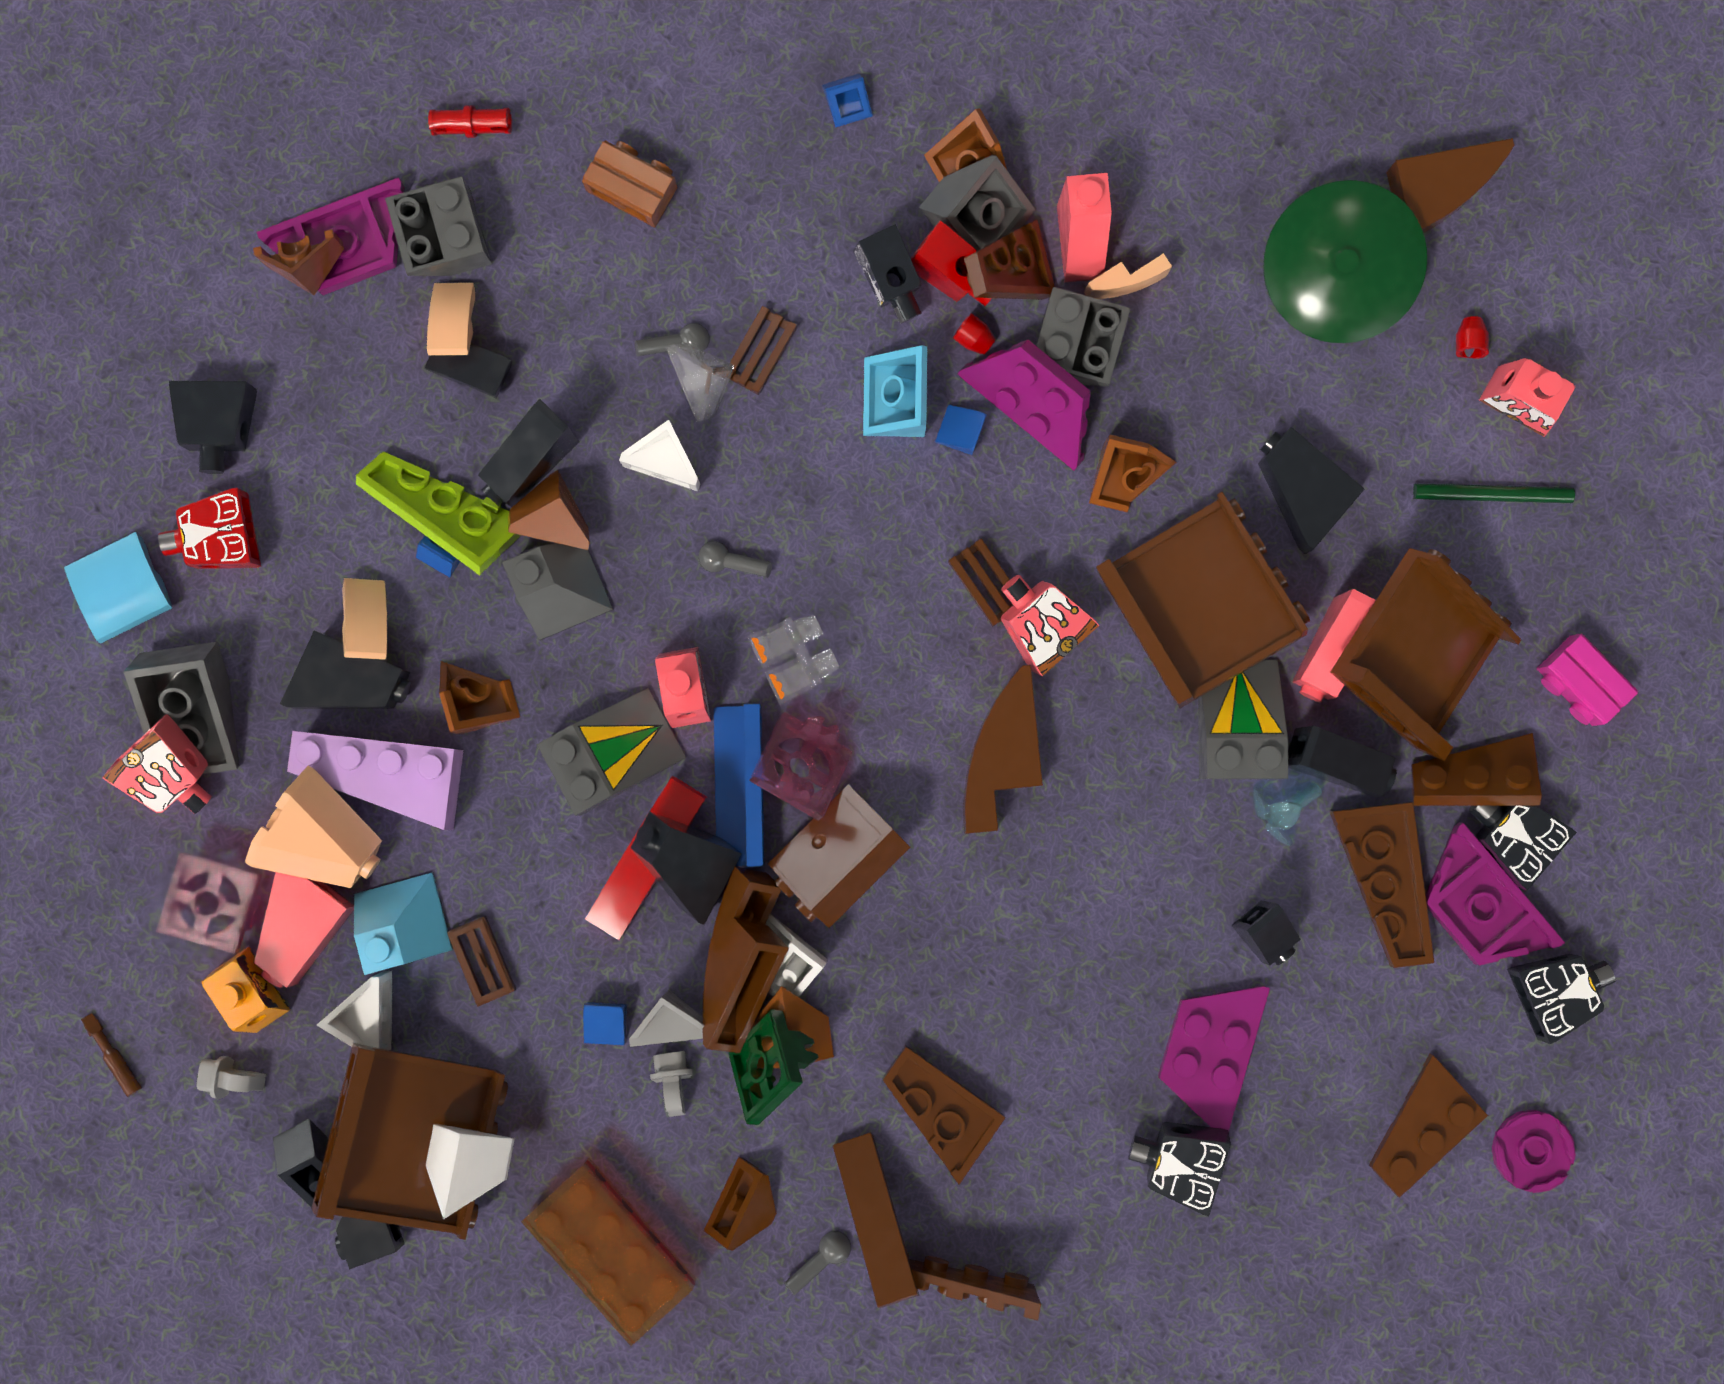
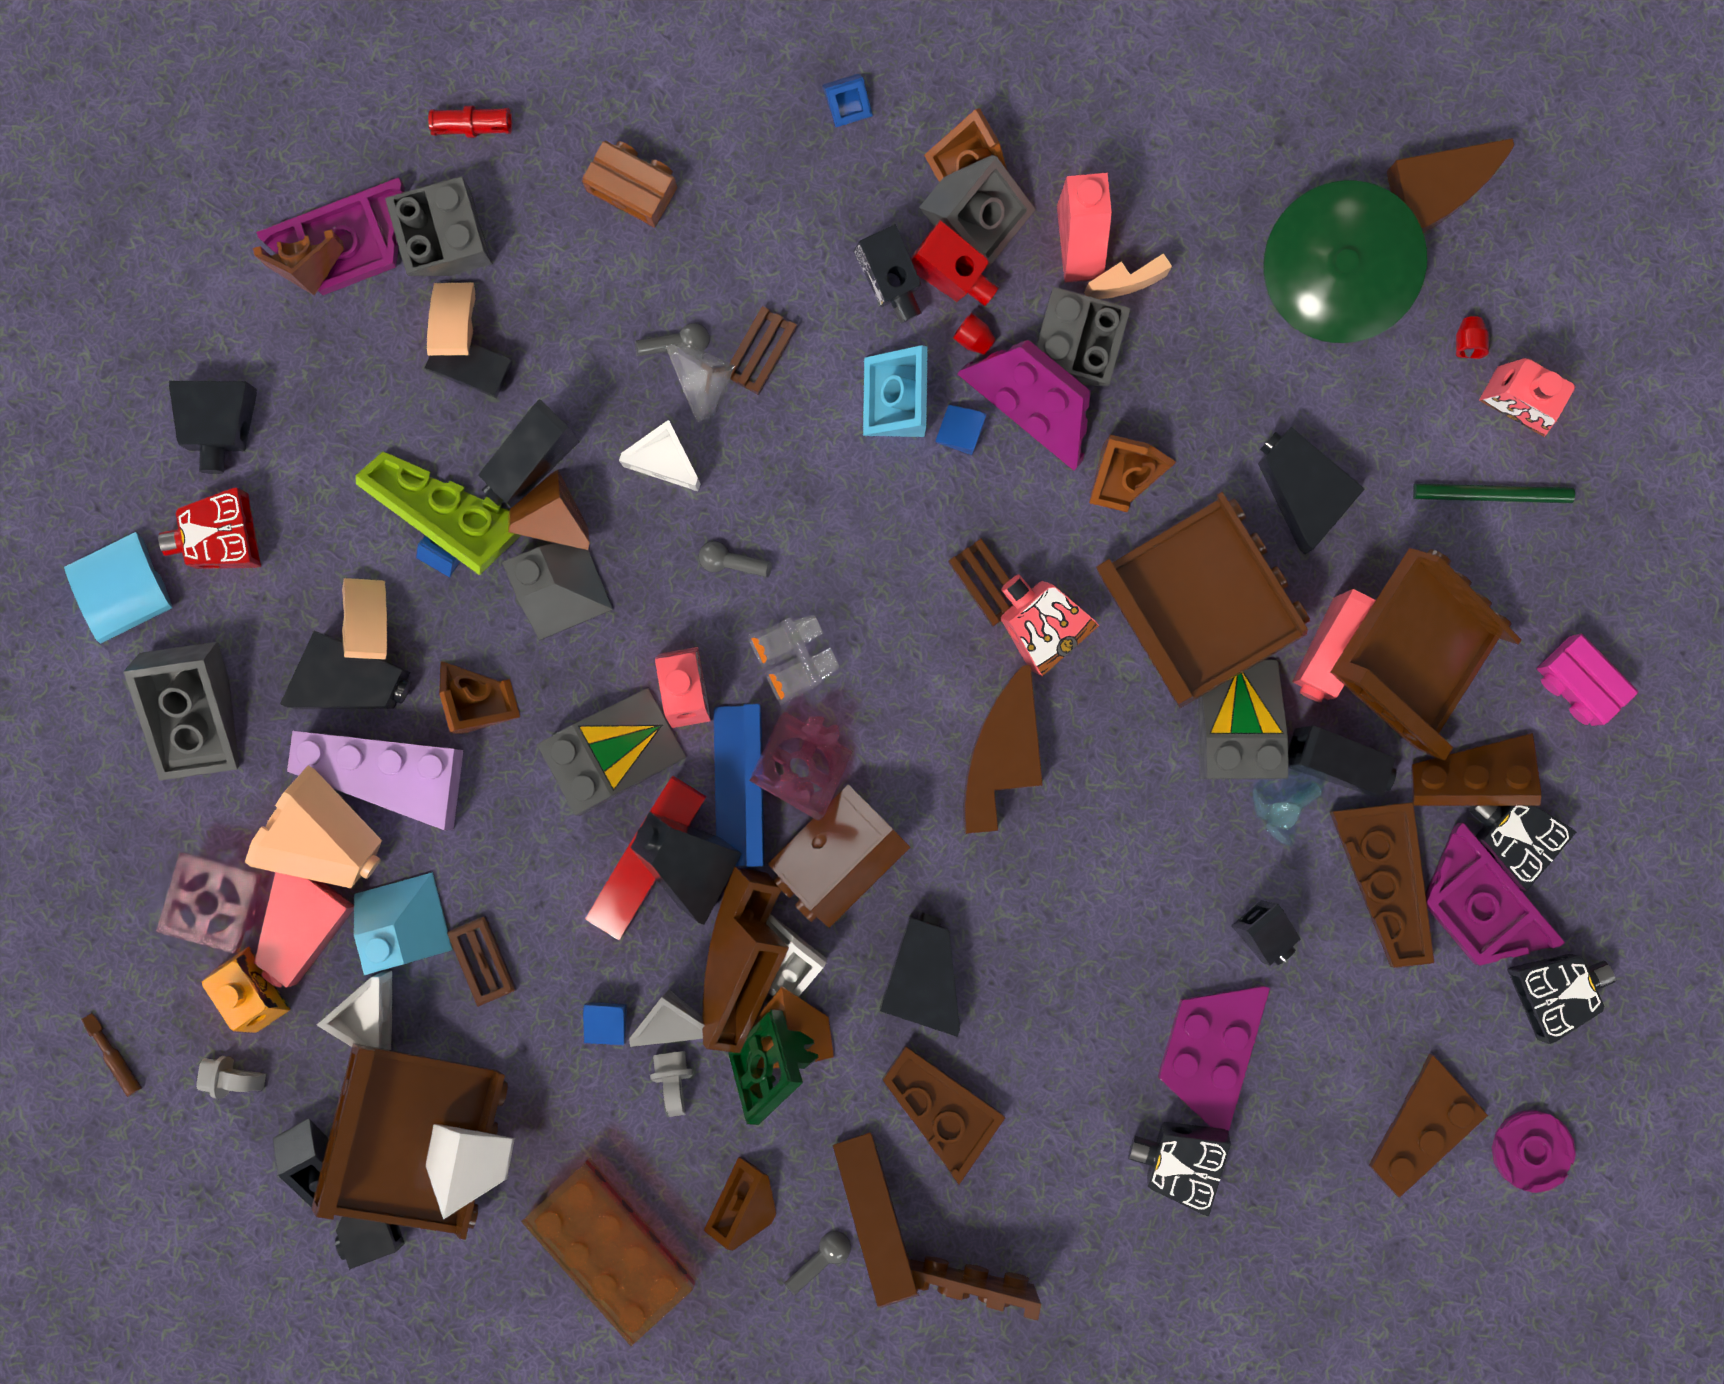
torso [102,714,212,814] -> none
reddish brown wing [964,219,1055,300] -> none
none -> black slope [879,911,960,1037]

